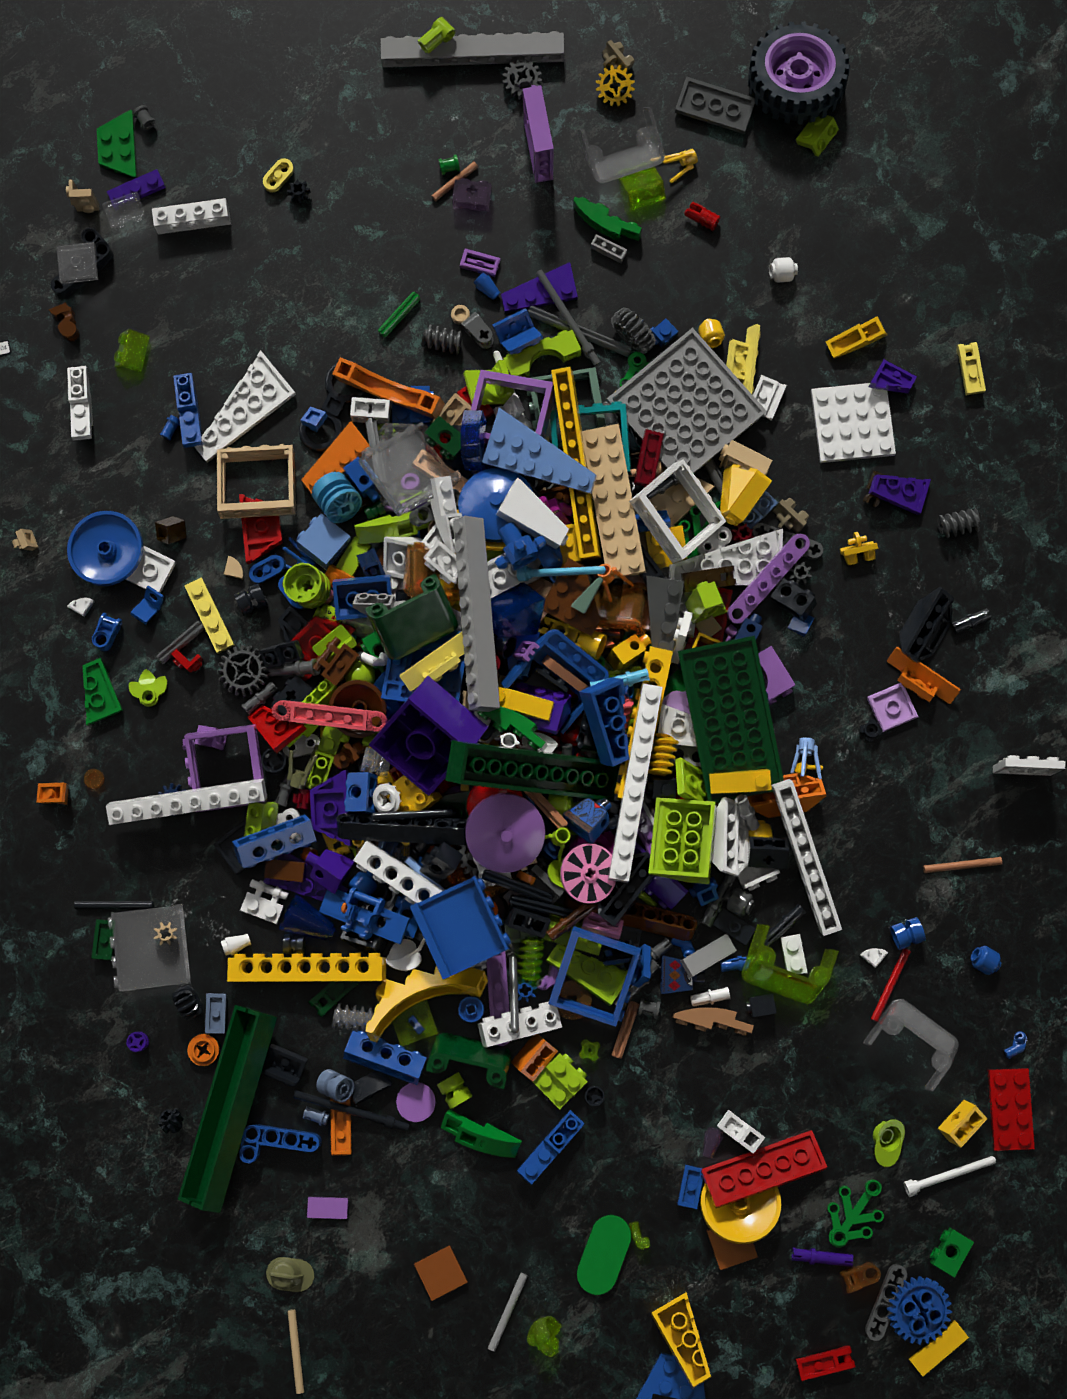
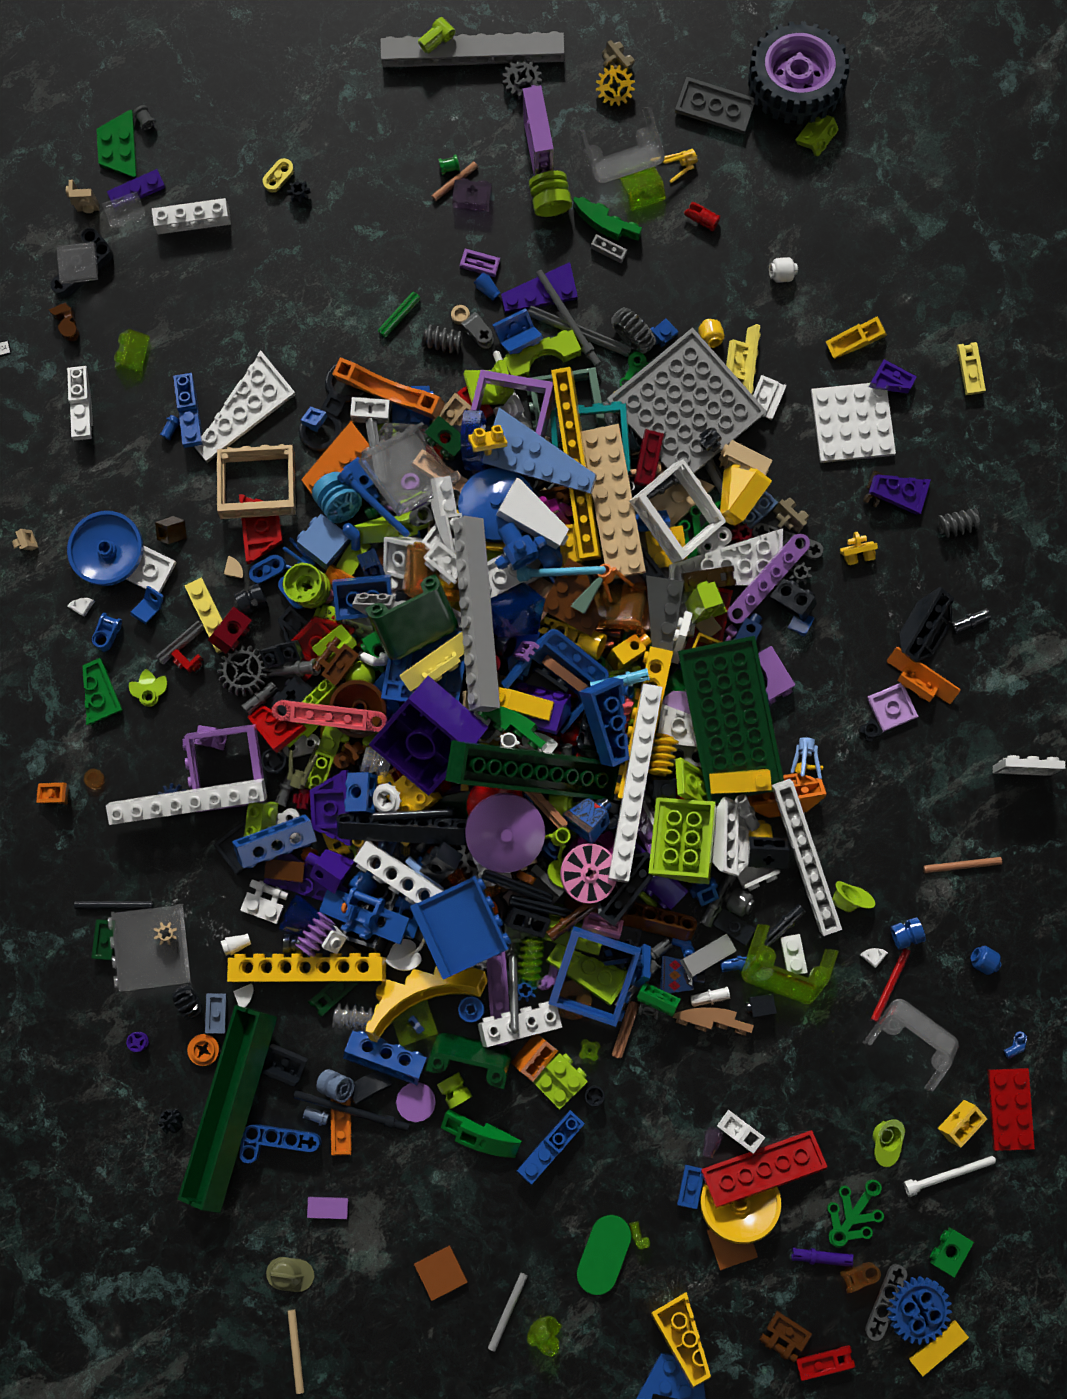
none -> dark red brick [208,606,252,654]
none -> white tile [233,984,254,1007]
none -> medium lavender piece [295,912,336,957]
none -> white bracket [322,925,347,954]
none -> blue piece [337,467,410,537]
none -> blue arm [343,523,361,551]
none -> yellow hips [468,425,507,456]
none -> lime wheel [529,171,572,217]
none -> green bracket [637,982,681,1016]
none -> black gear [698,429,722,452]
none -> reddish brown plate [759,1311,812,1363]
none -> lime piece [832,881,875,912]

